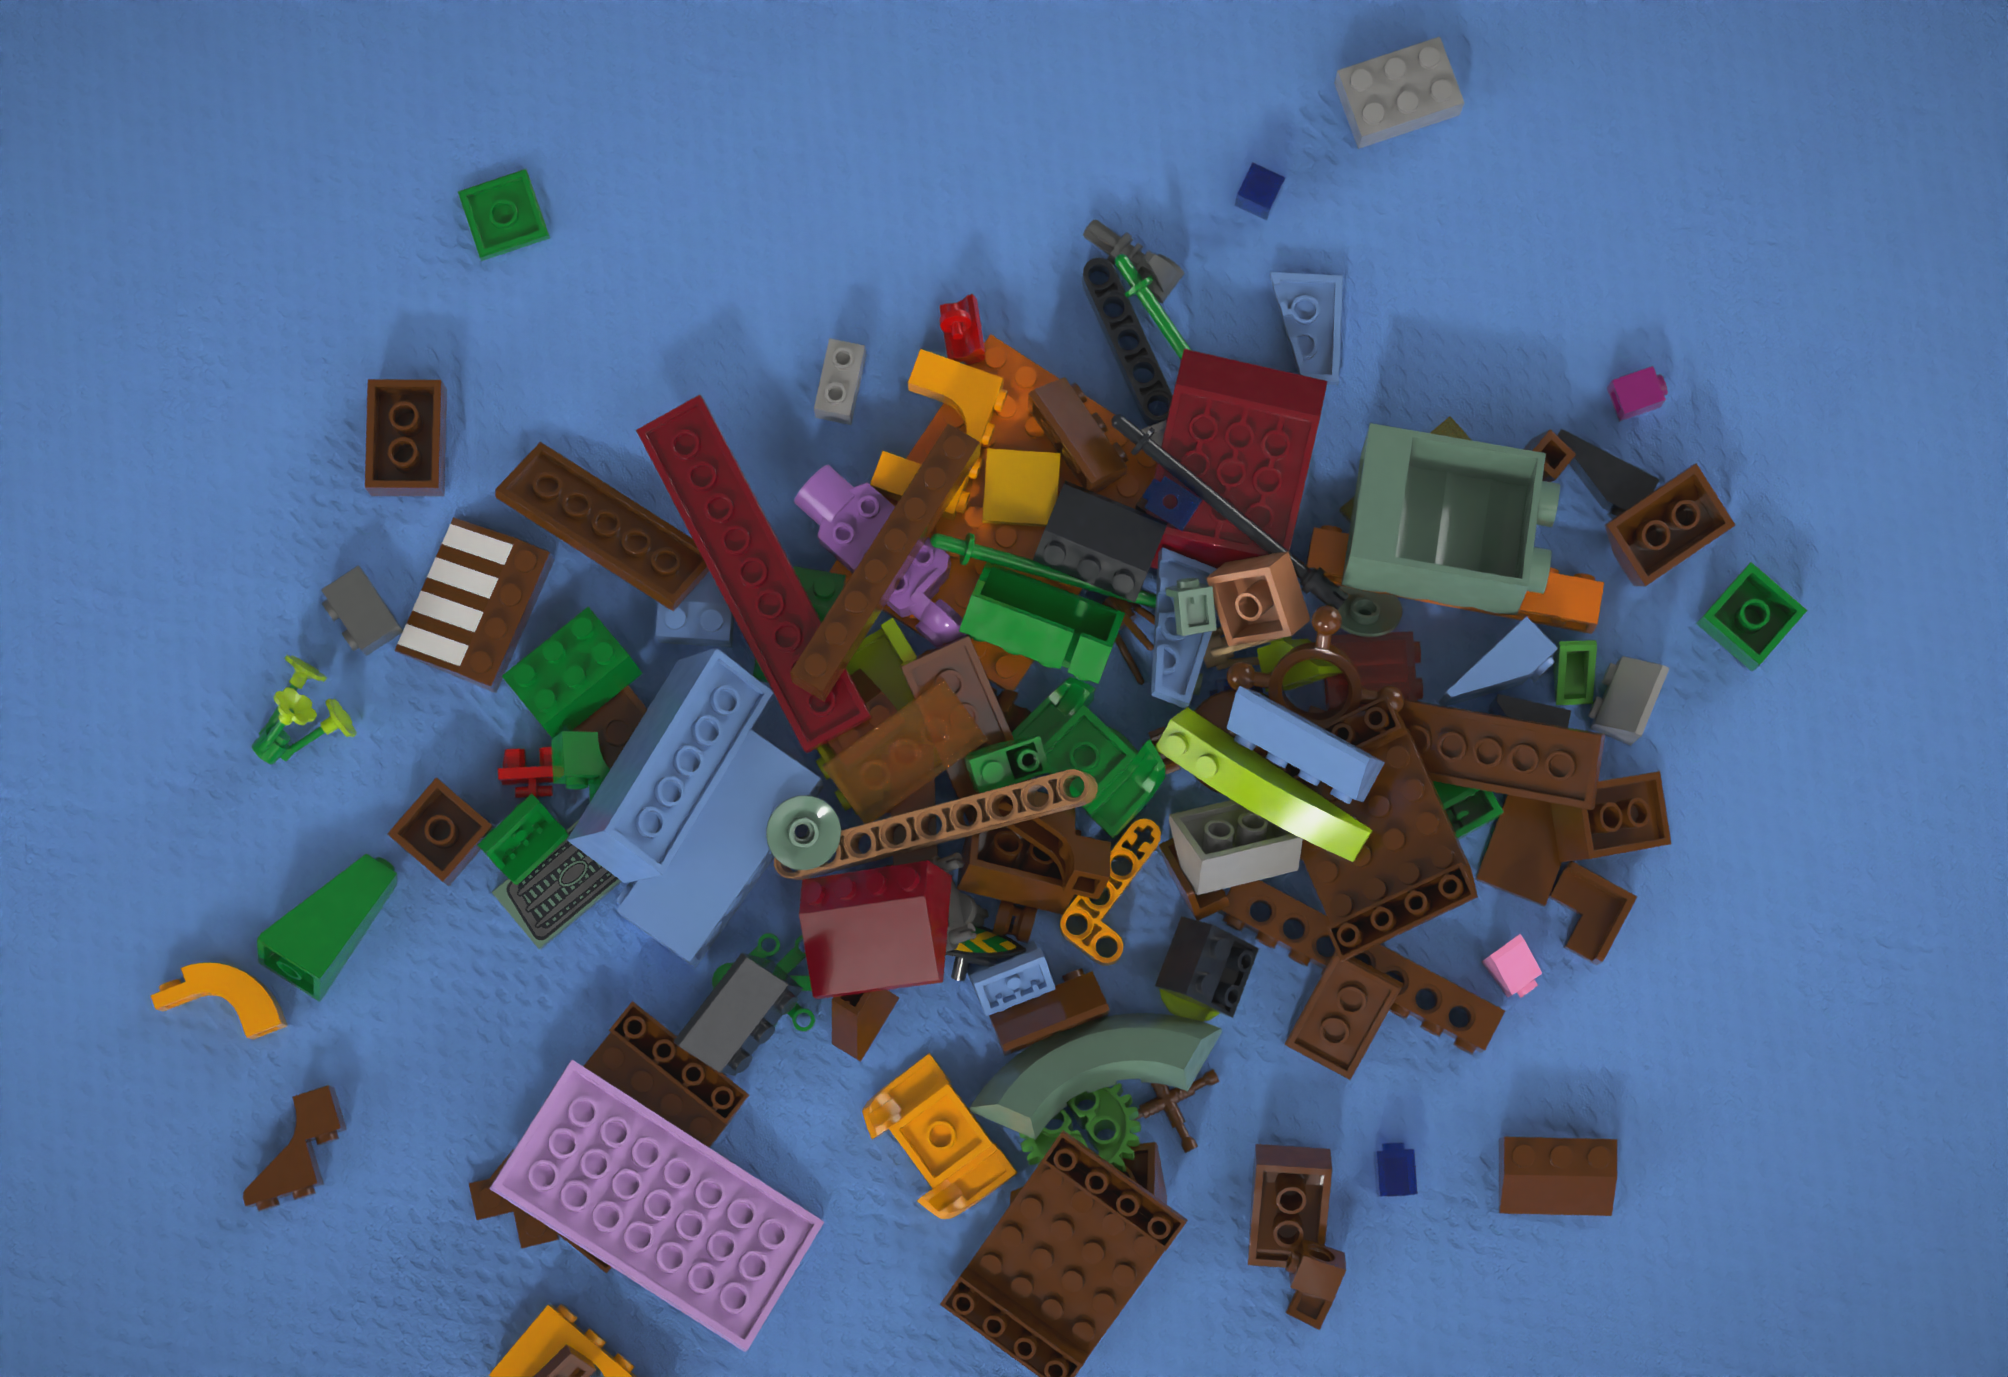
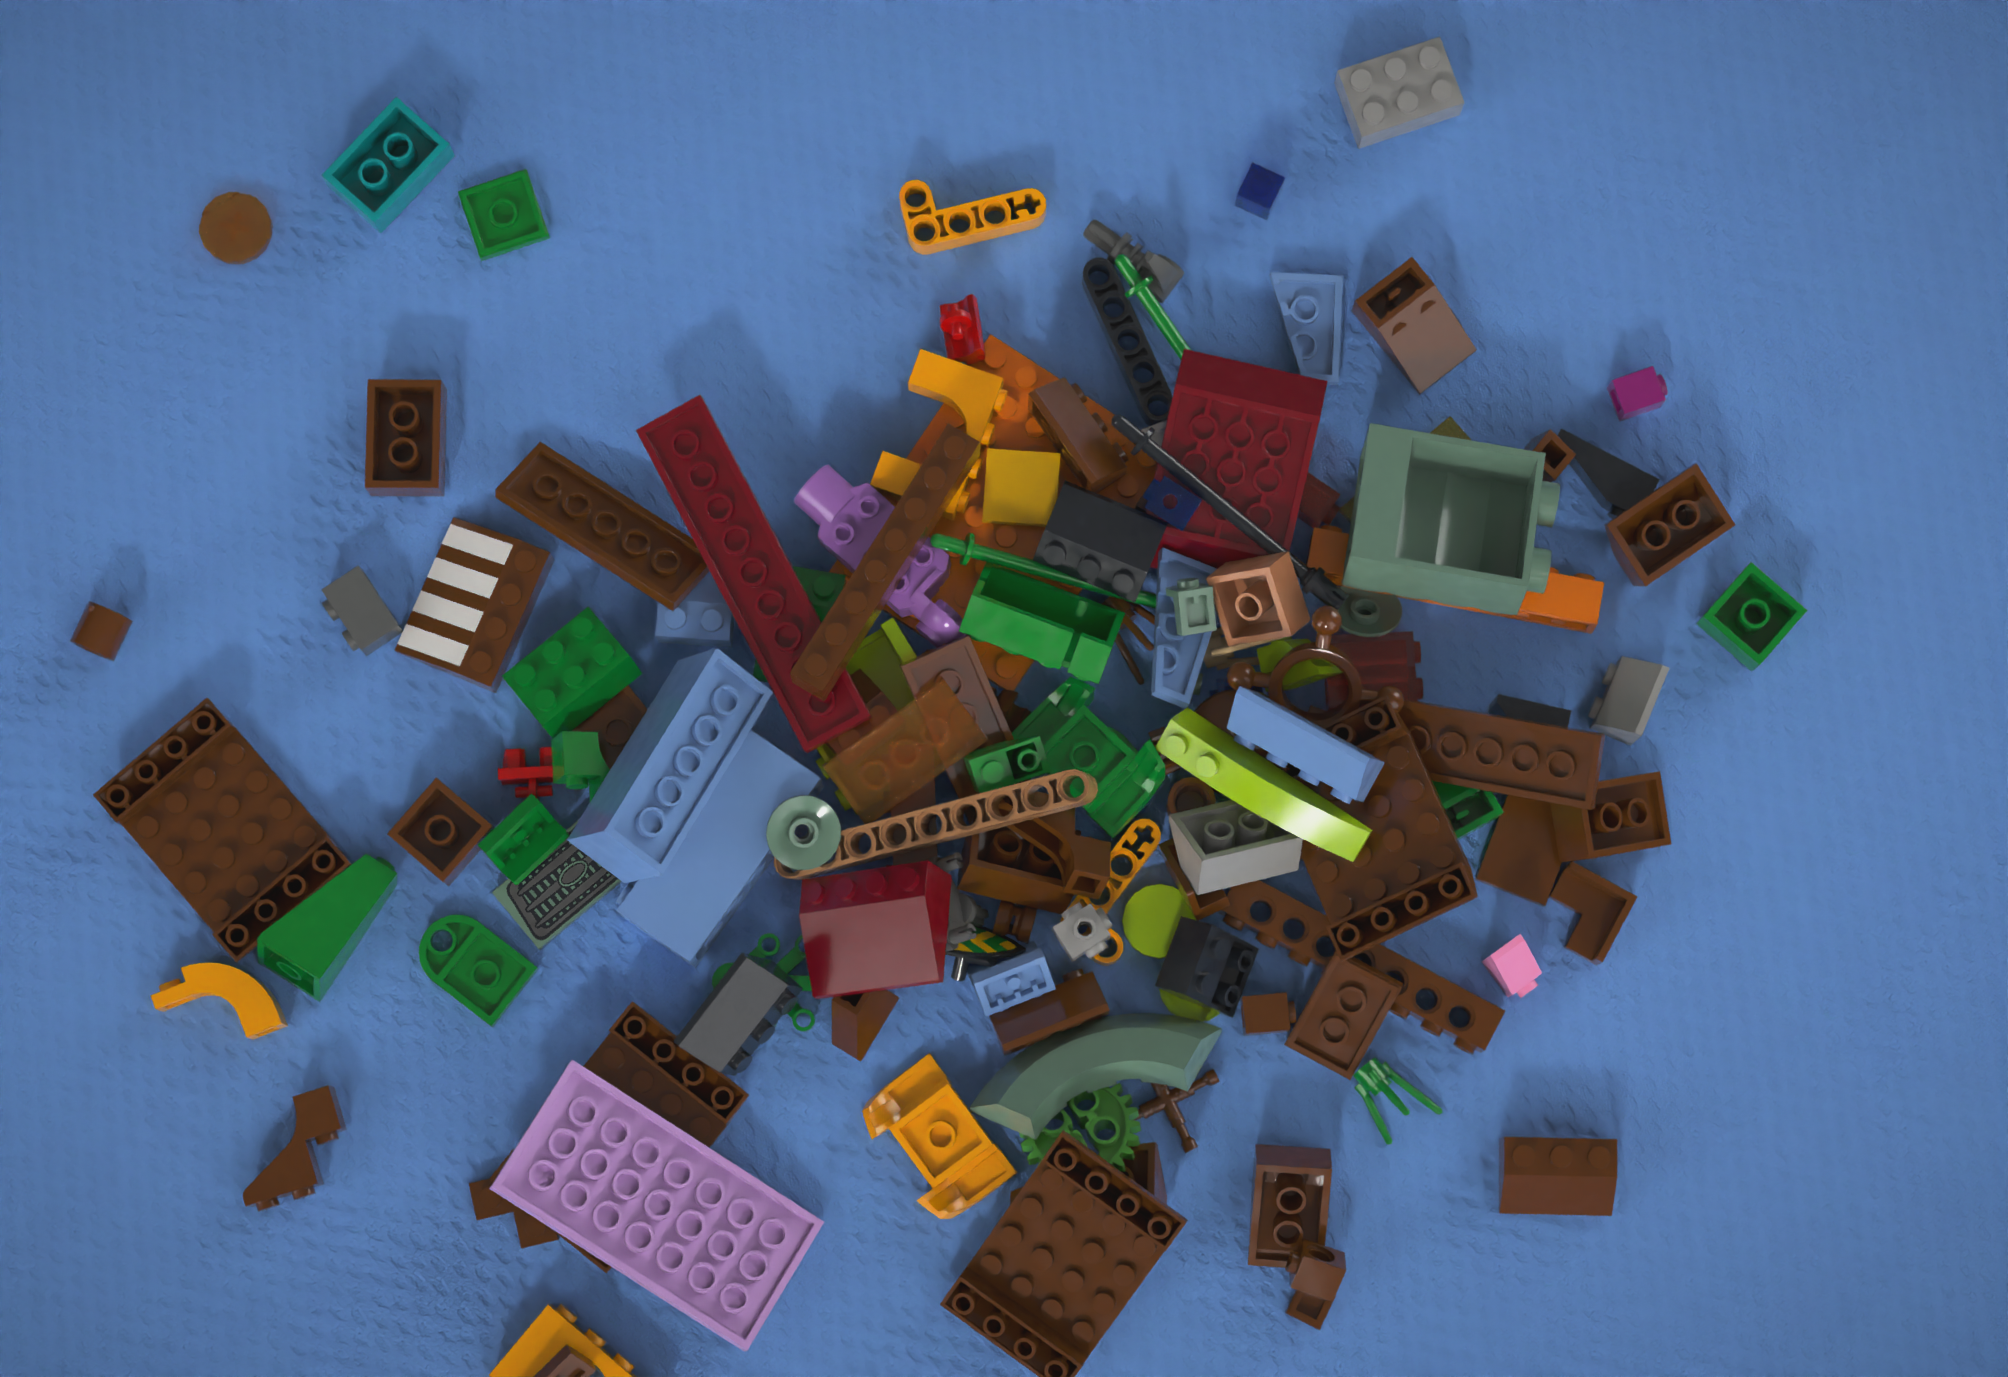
lime plant [251,655,357,765] -> none
light grey brick [814,338,866,425] -> none
clear blue brick [1373,1142,1418,1198] -> none
medium blue slope [1439,616,1558,706] -> none
bright green slope [1553,640,1597,705] -> none
none -> reddish brown piece [70,601,133,661]
none -> reddish brown slope [93,698,352,963]
none -> clear orange tile [199,192,273,264]
none -> teal brick [321,97,455,234]
none -> green tile [419,915,539,1027]
none -> light orange beam [899,180,1046,255]
none -> light grey brick [1052,902,1113,962]
none -> lime tile [1122,884,1196,959]
none -> reddish brown piece [1166,777,1216,817]
none -> reddish brown brick [1240,992,1296,1036]
none -> clear red brick [1297,473,1341,528]
none -> reddish brown slope [1351,257,1477,395]
none -> green plant [1353,1057,1442,1145]

